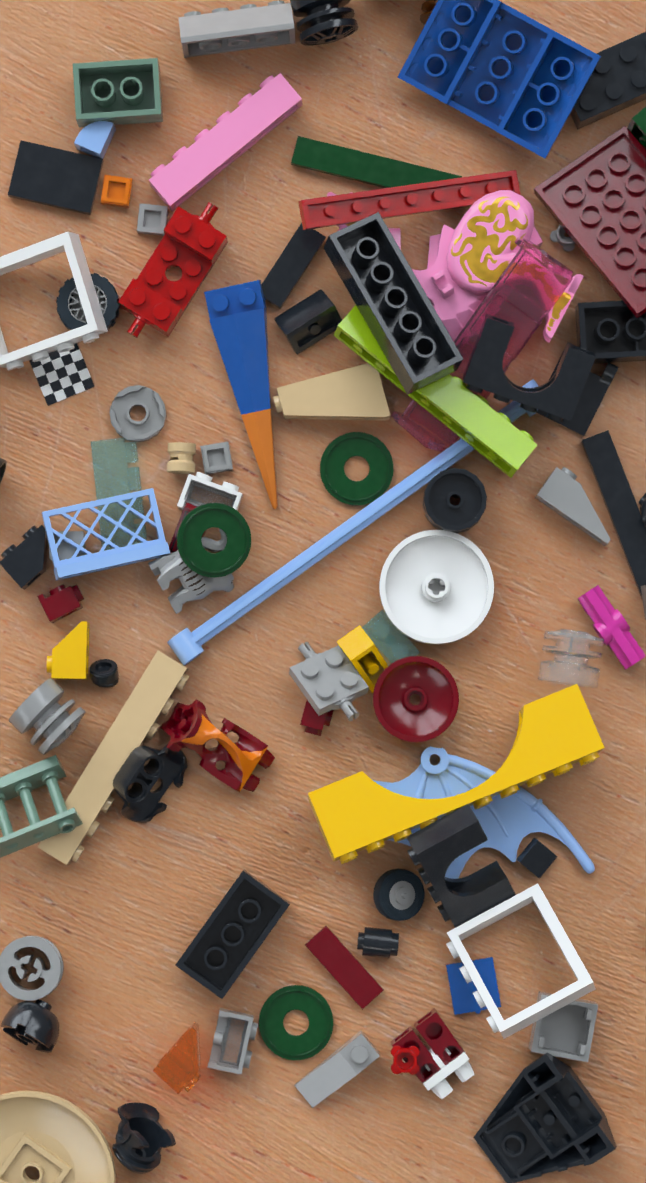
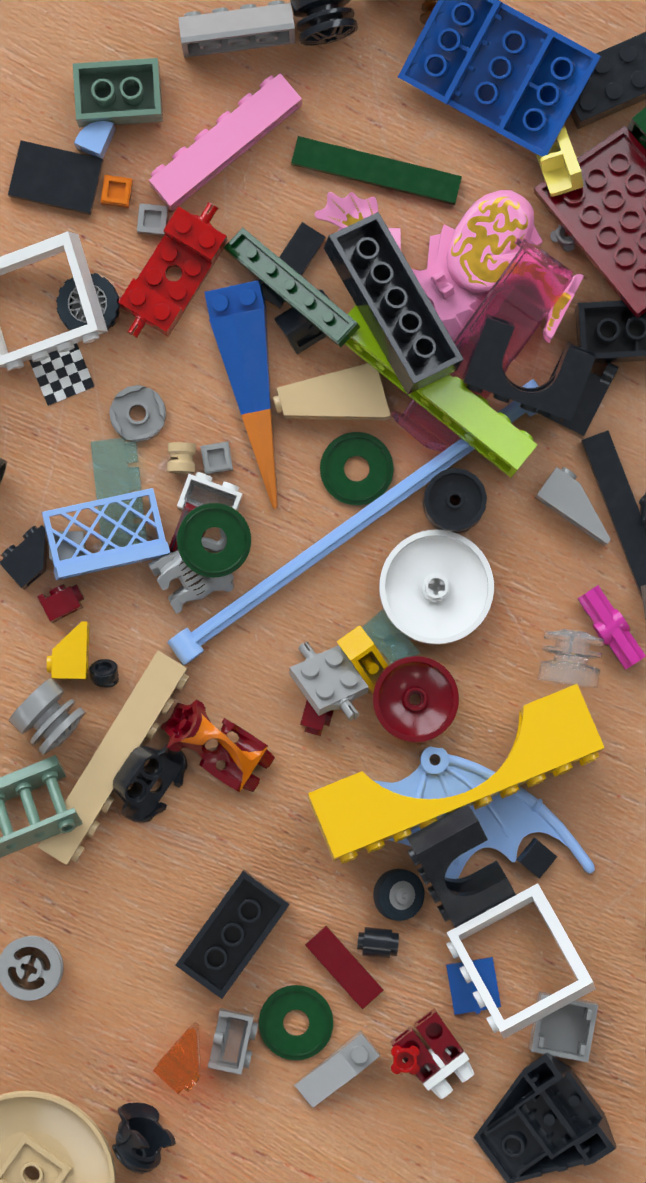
black cylinder [0,999,59,1053] -> none
red plate [298,170,520,230] -> none
none -> tile [223,227,360,348]
none -> light yellow panel [536,126,584,197]

